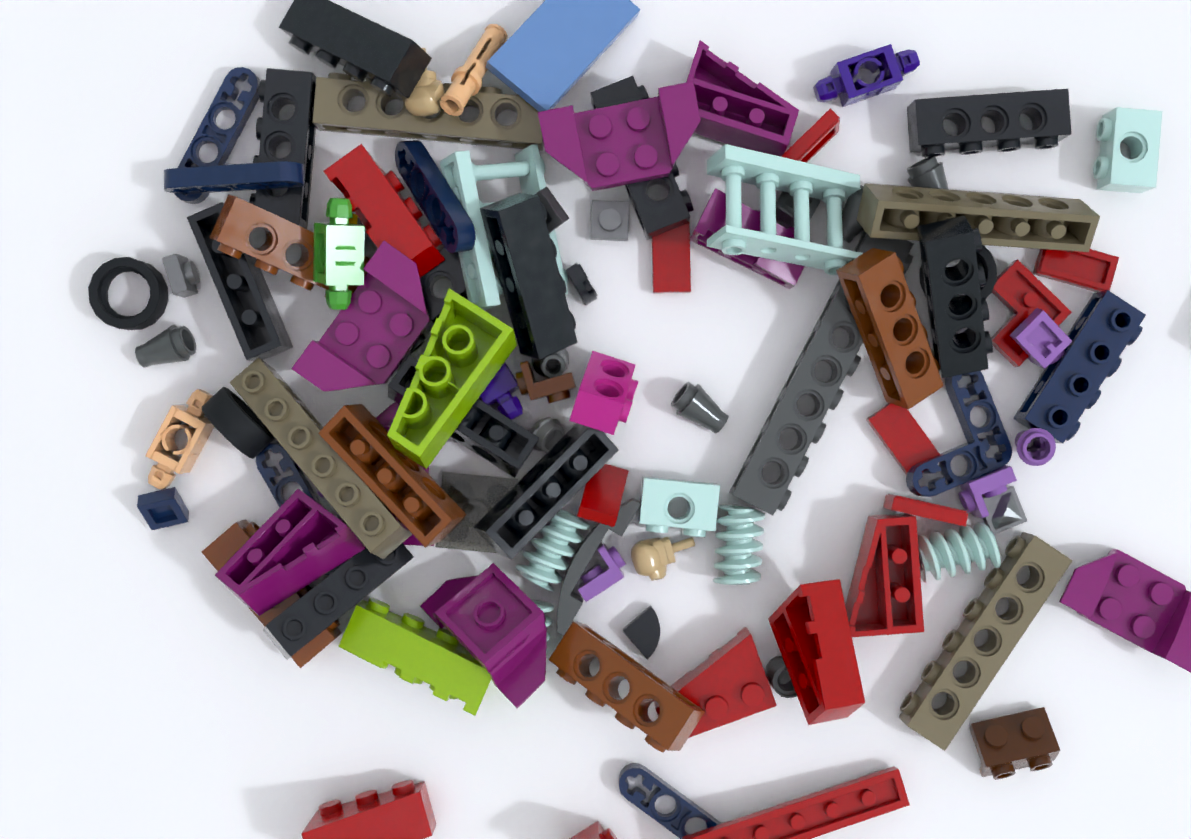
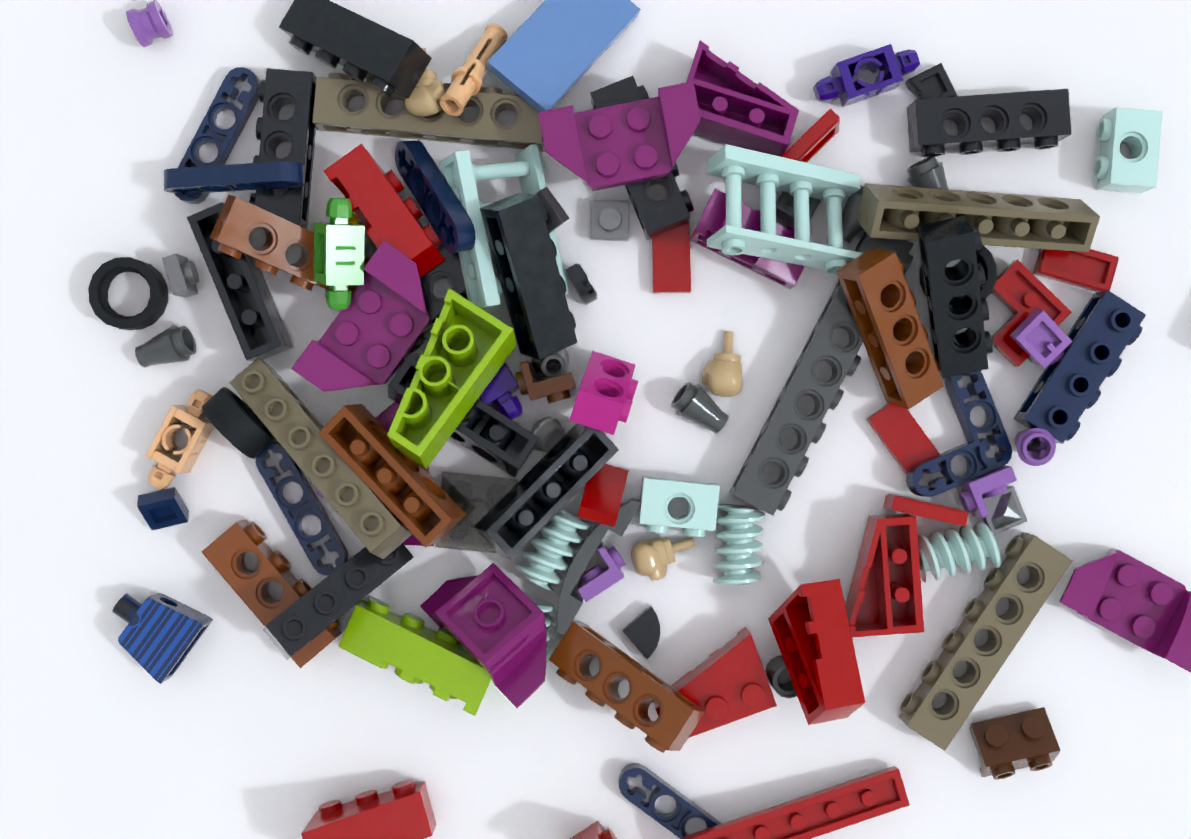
magenta wedge [215,489,365,616] -> none
none -> dark blue torso [112,593,213,684]
none -> medium lavender wheel [126,0,173,47]
none -> tan piece [702,331,742,397]
none -> black tile [905,63,958,99]

